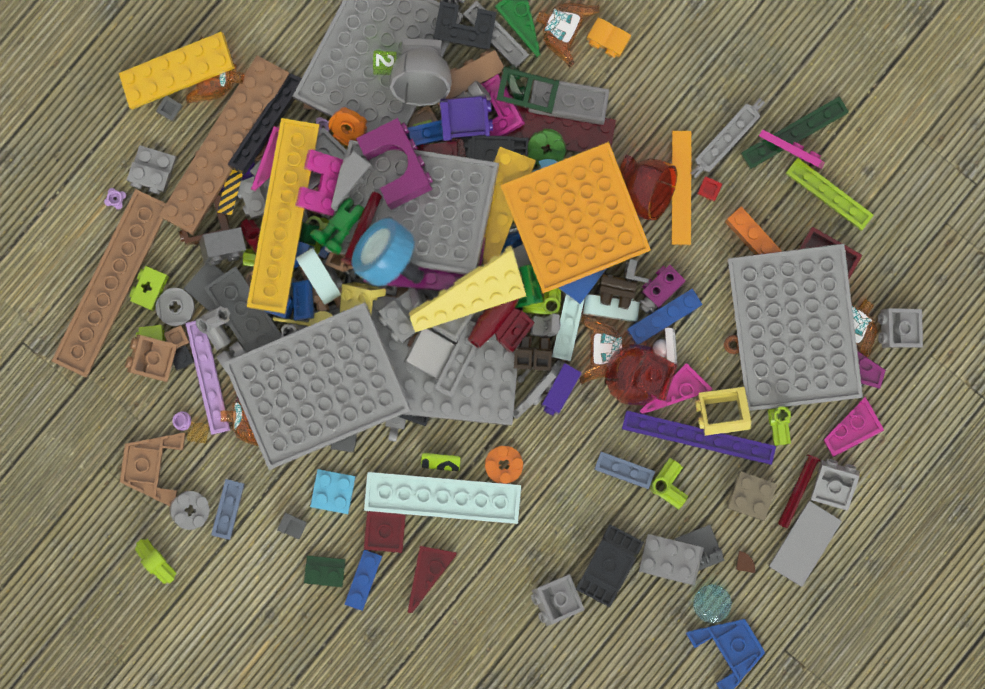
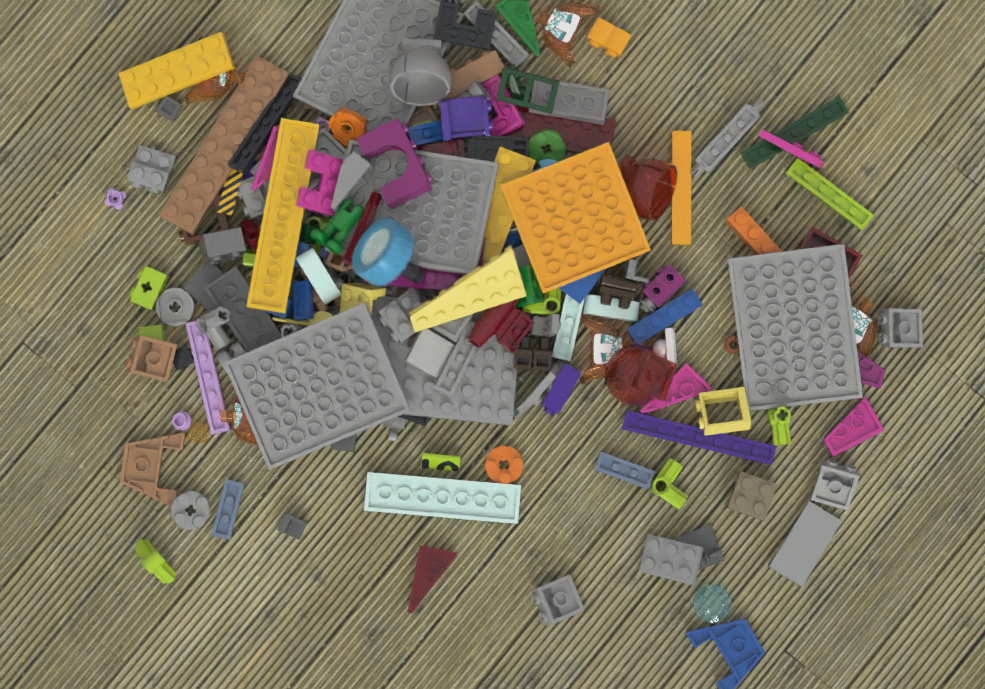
medium nougat plate [52,189,166,378] -> none
medium nougat plate [164,325,190,349] -> none
dark green plate [304,555,346,587] -> none
medium azure plate [310,469,356,514] -> none
blue plate [344,550,382,611] -> none
dark red plate [364,511,406,553] -> none
clear neon green brick [373,51,397,75] -> none
black plate [576,524,644,607] -> none
red plate [697,176,722,202] -> none
reddish brown tile [735,551,755,573] -> none
dark red axle [778,454,821,528] -> none

